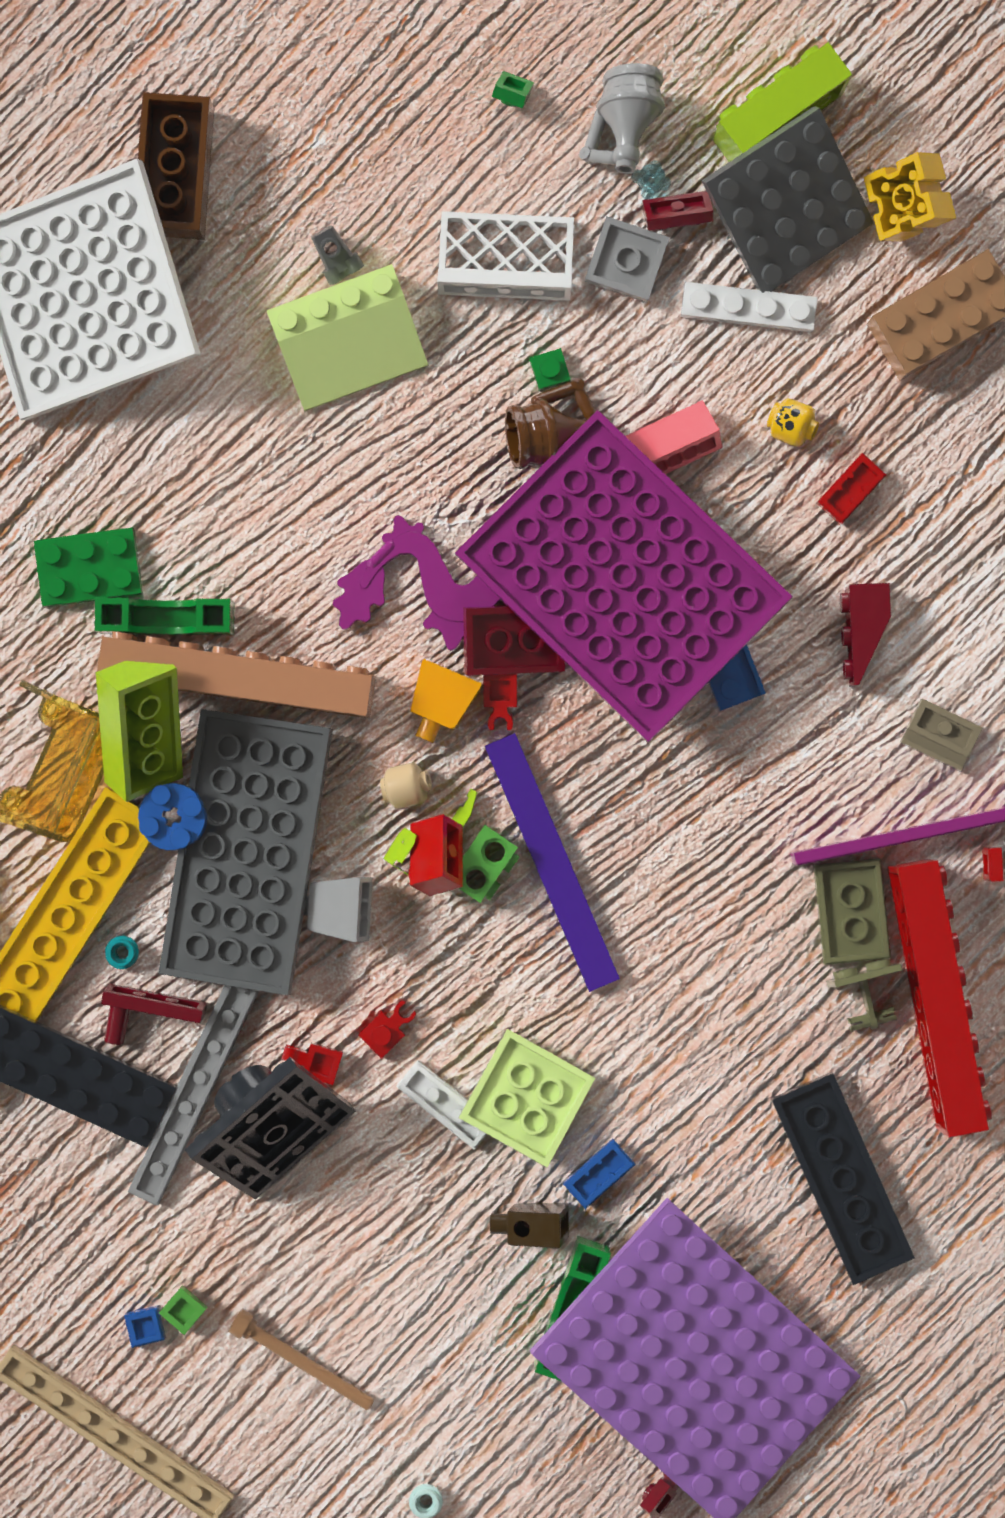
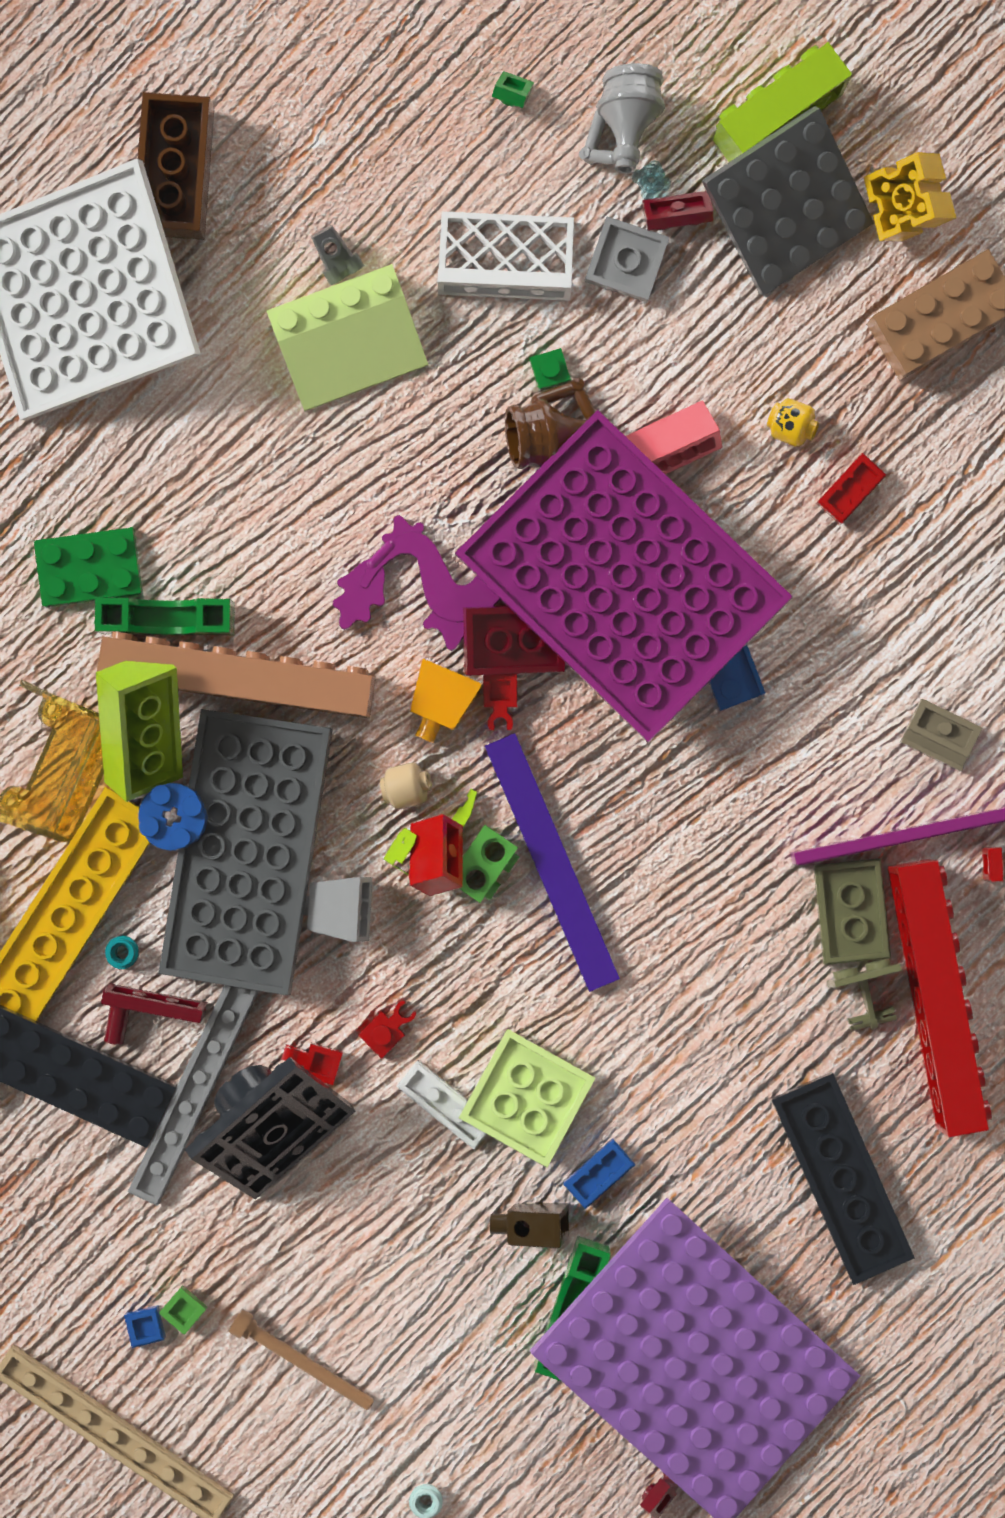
white plate [681,282,817,333] -> none
dark red slope [839,583,891,687] -> none

